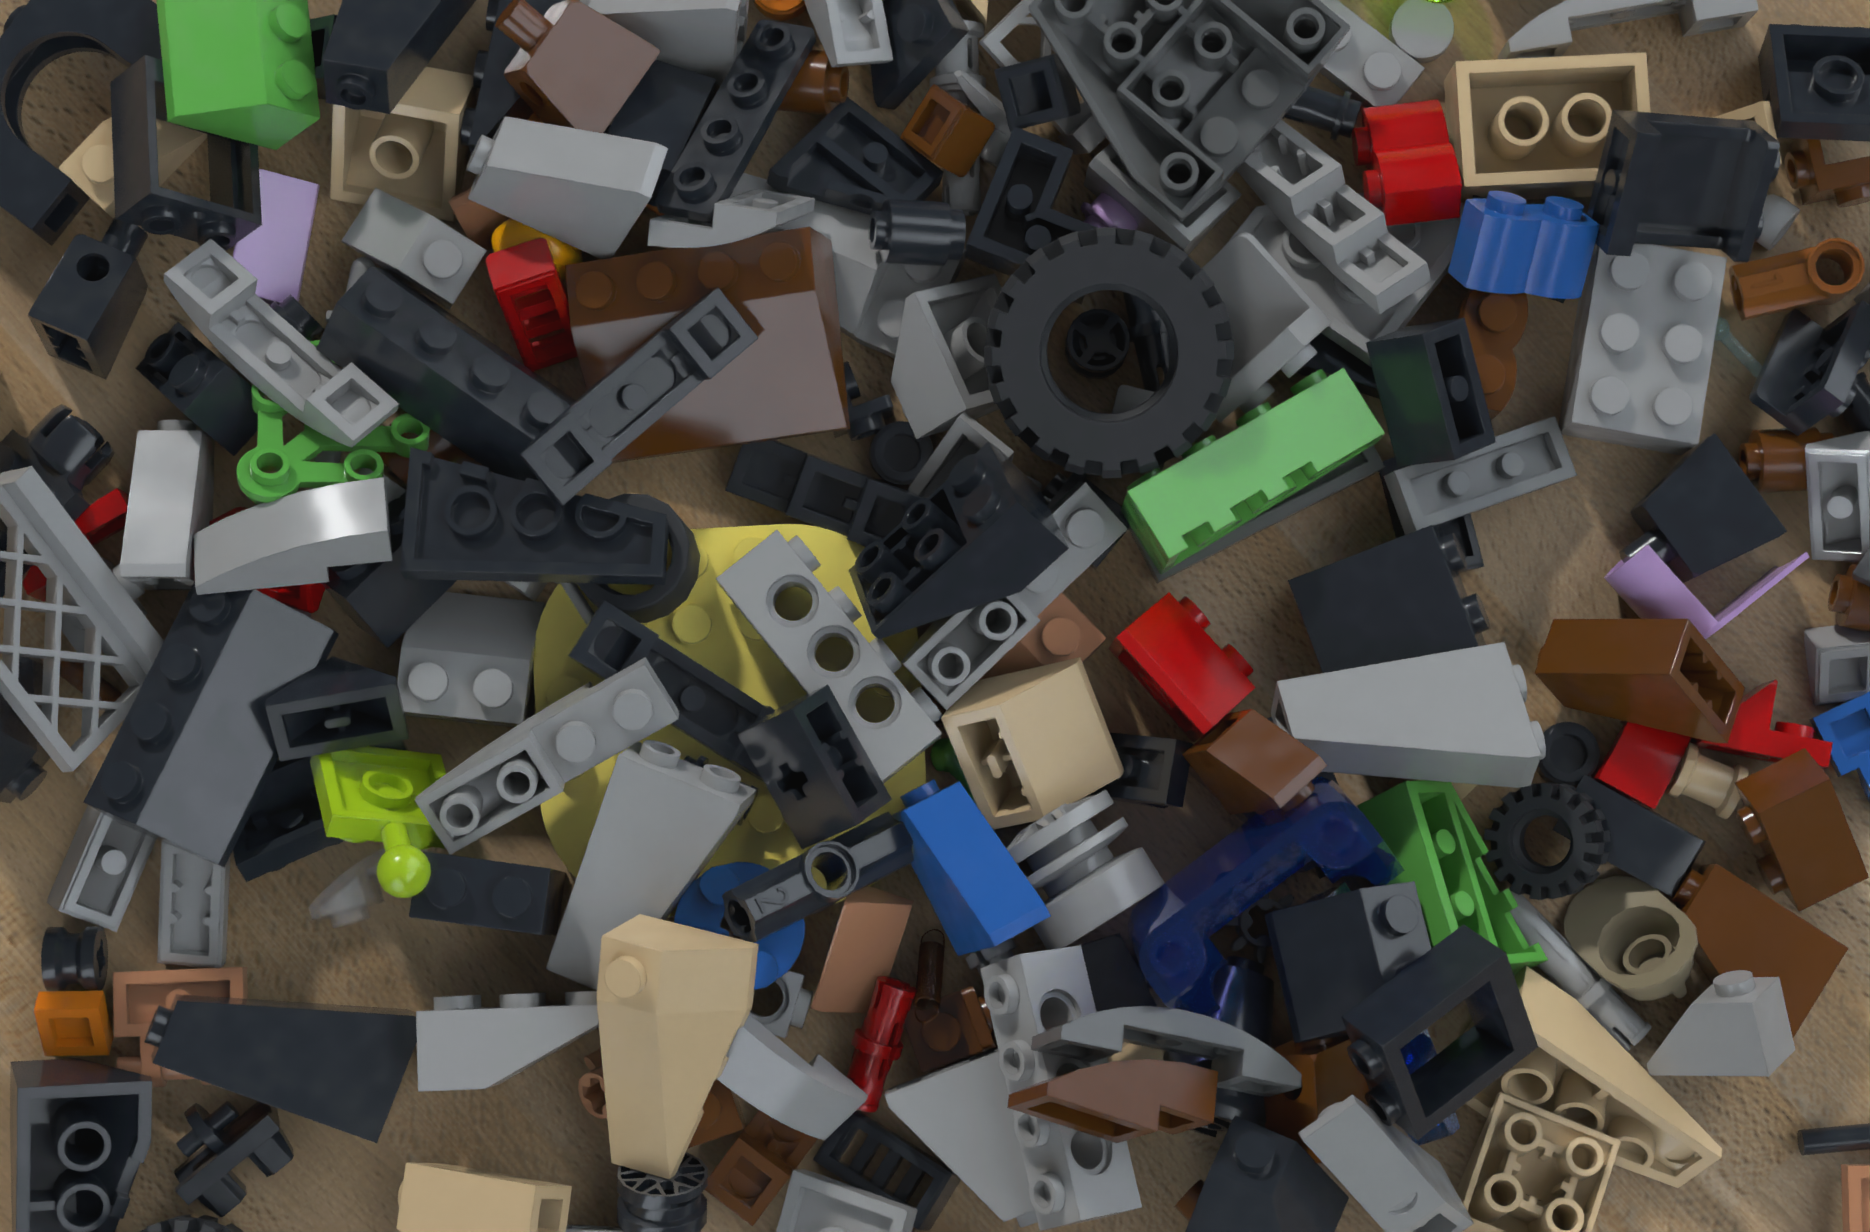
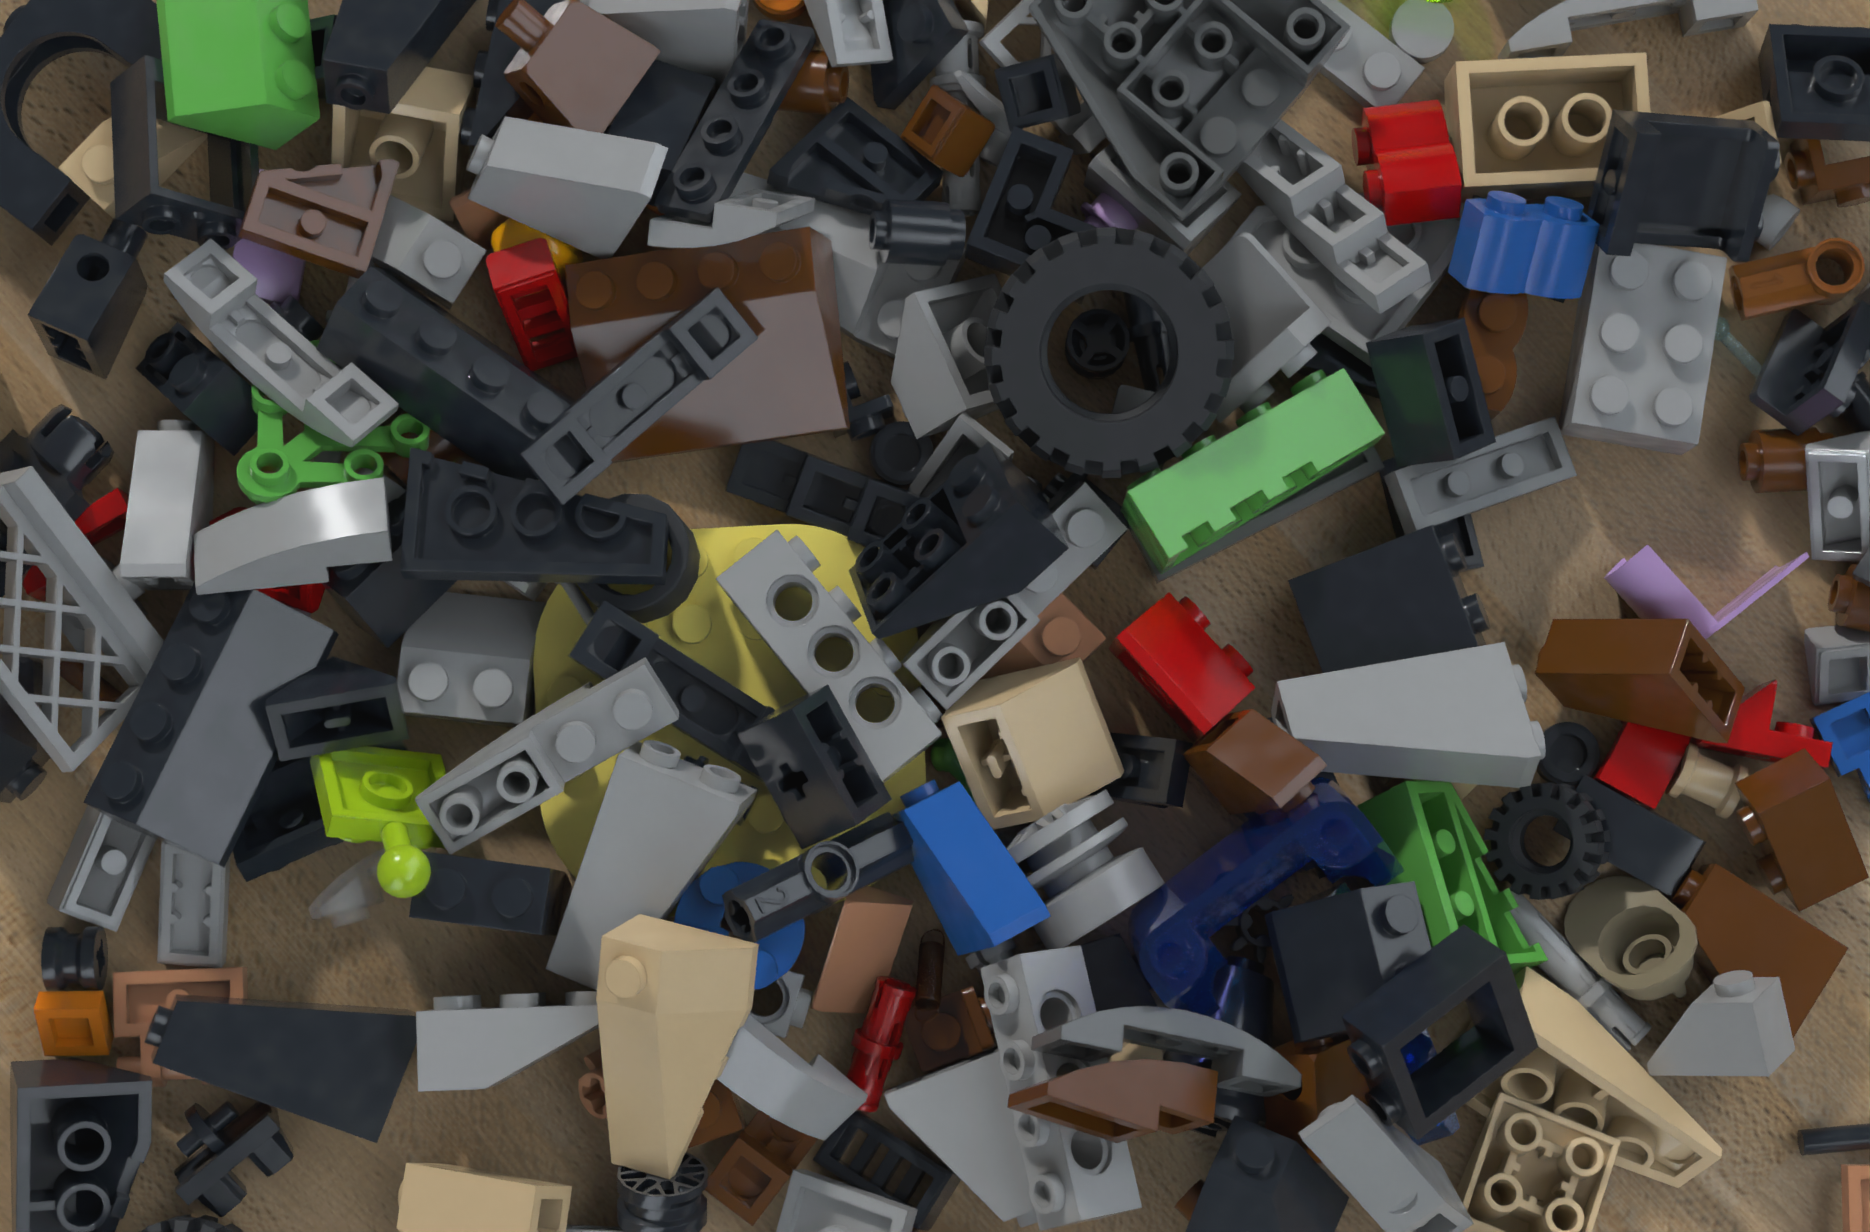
black pin [1282,86,1362,141] -> none
black torso [1619,433,1787,583] -> none
none -> wing [238,159,400,279]

